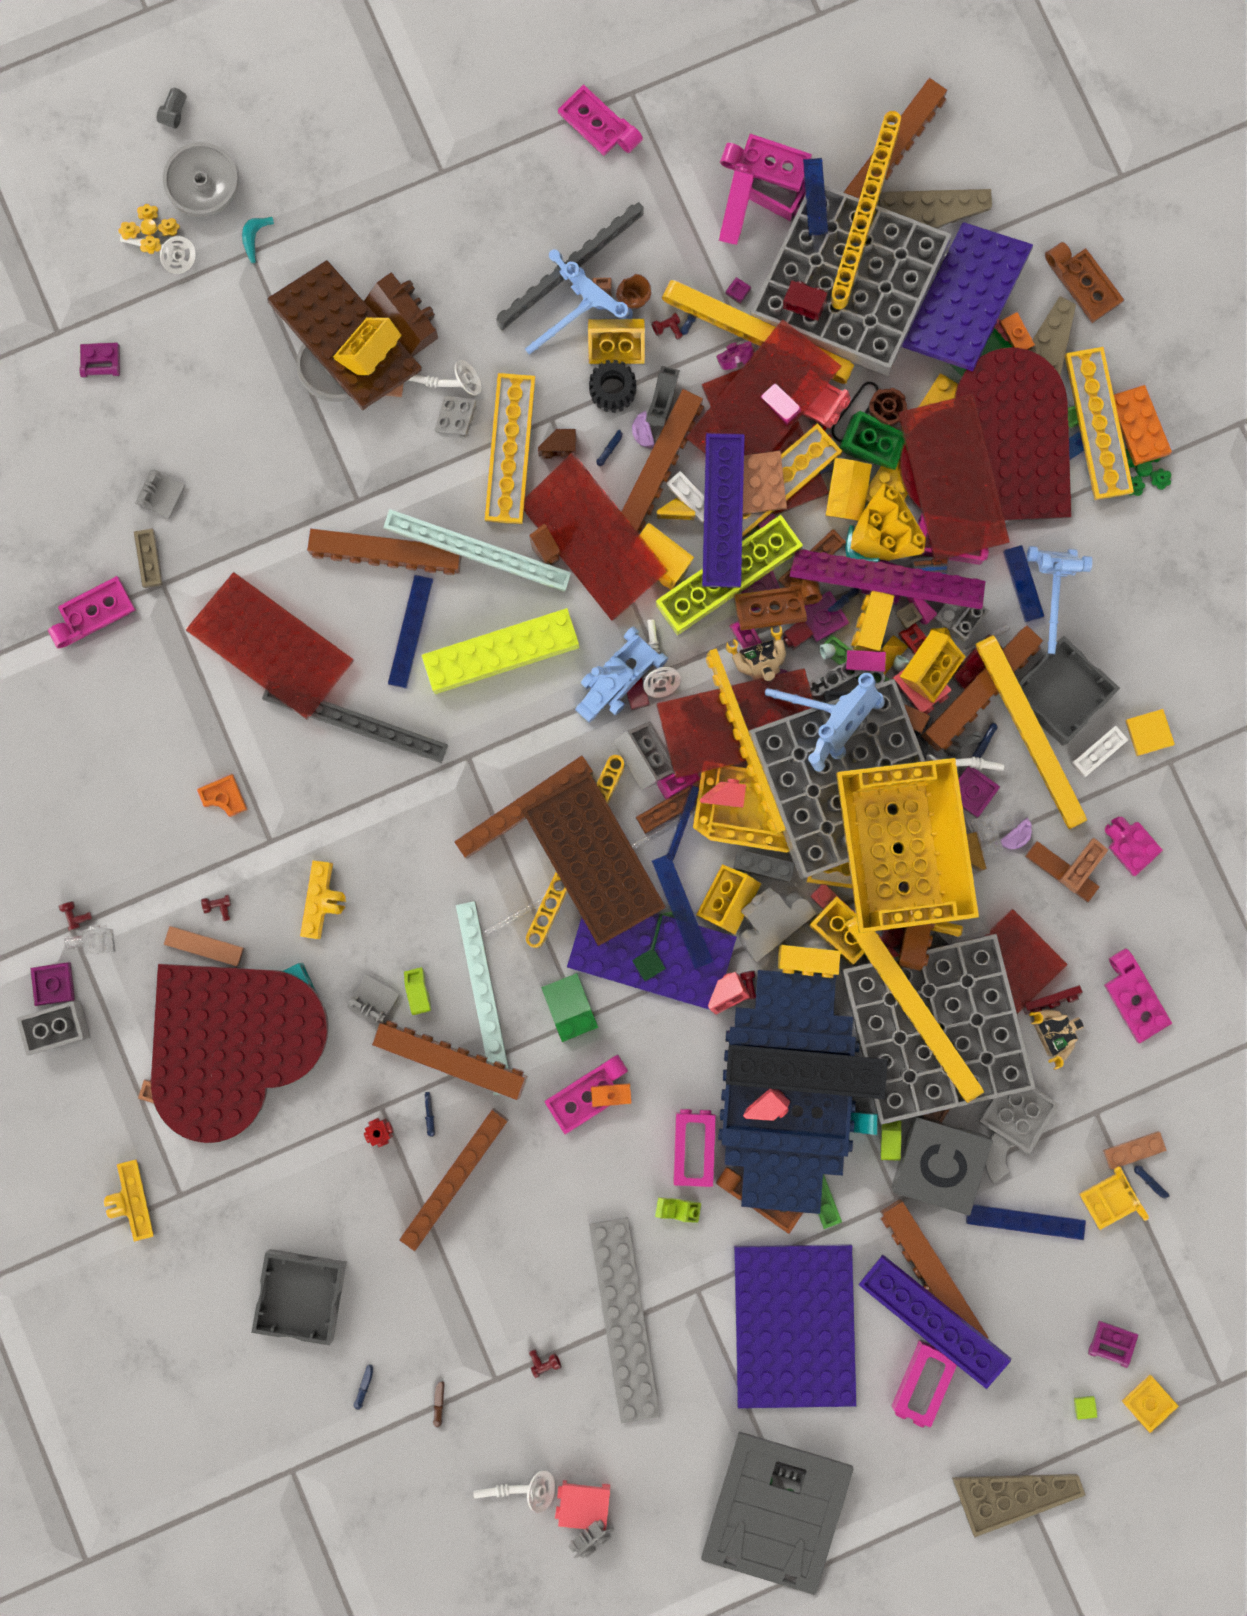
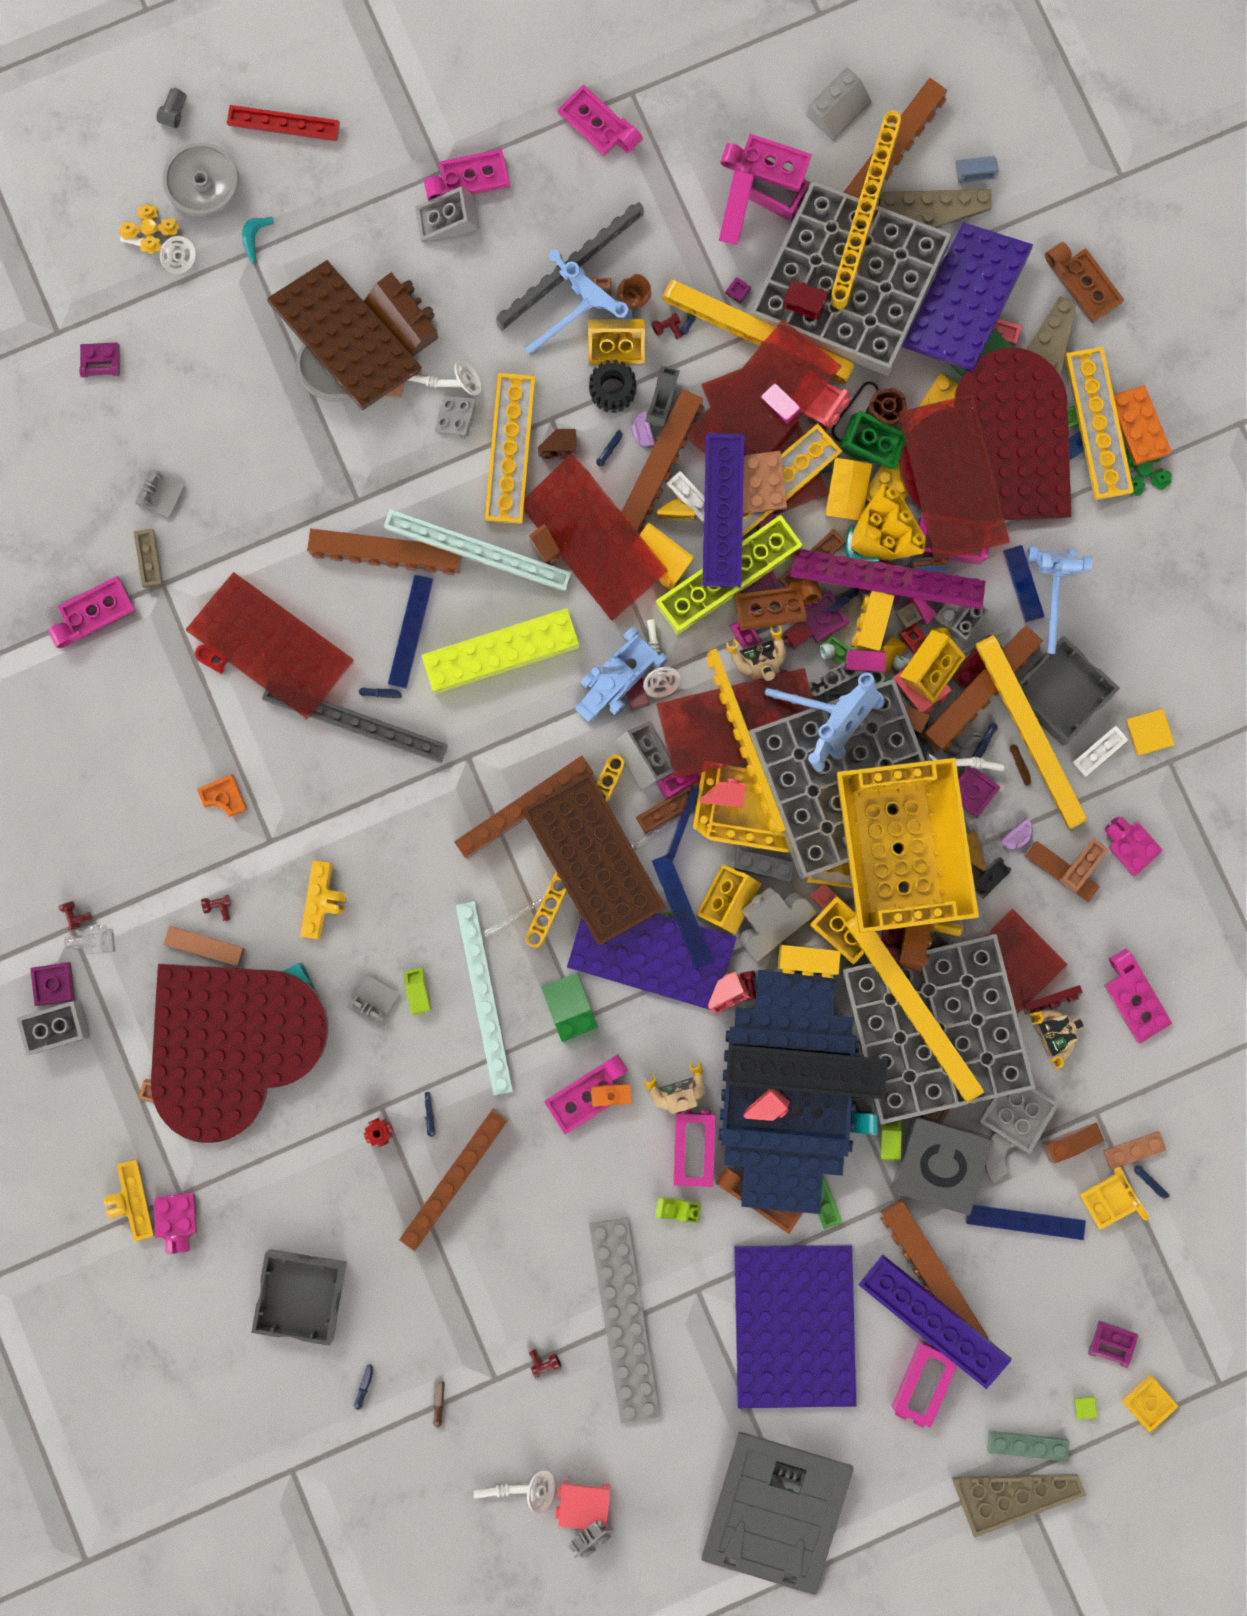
yellow slope [333,318,402,375] -> none
dark orange brick [372,1020,528,1100] -> none
dark green piece [632,914,666,981] -> none
magenta plate [716,341,755,370] -> none
clear blue tile [803,158,828,236] -> none
orange plate [999,312,1035,350] -> none
none -> dark pink plate [154,1193,197,1254]
none -> red plate [195,644,232,675]
none -> red plate [227,105,340,141]
none -> dark blue piece [359,687,402,699]
none -> light grey slope [415,186,479,242]
none -> dark pink hinge [424,149,510,201]
none -> tan torso [644,1061,705,1114]
none -> light grey slope [806,67,871,140]
none -> sand blue brick [955,156,999,183]
none -> black hinge [974,857,1012,899]
none -> sand green plate [987,1431,1070,1461]
none -> reddish brown piece [1010,744,1031,786]
none -> dark orange slope [1042,1122,1104,1164]

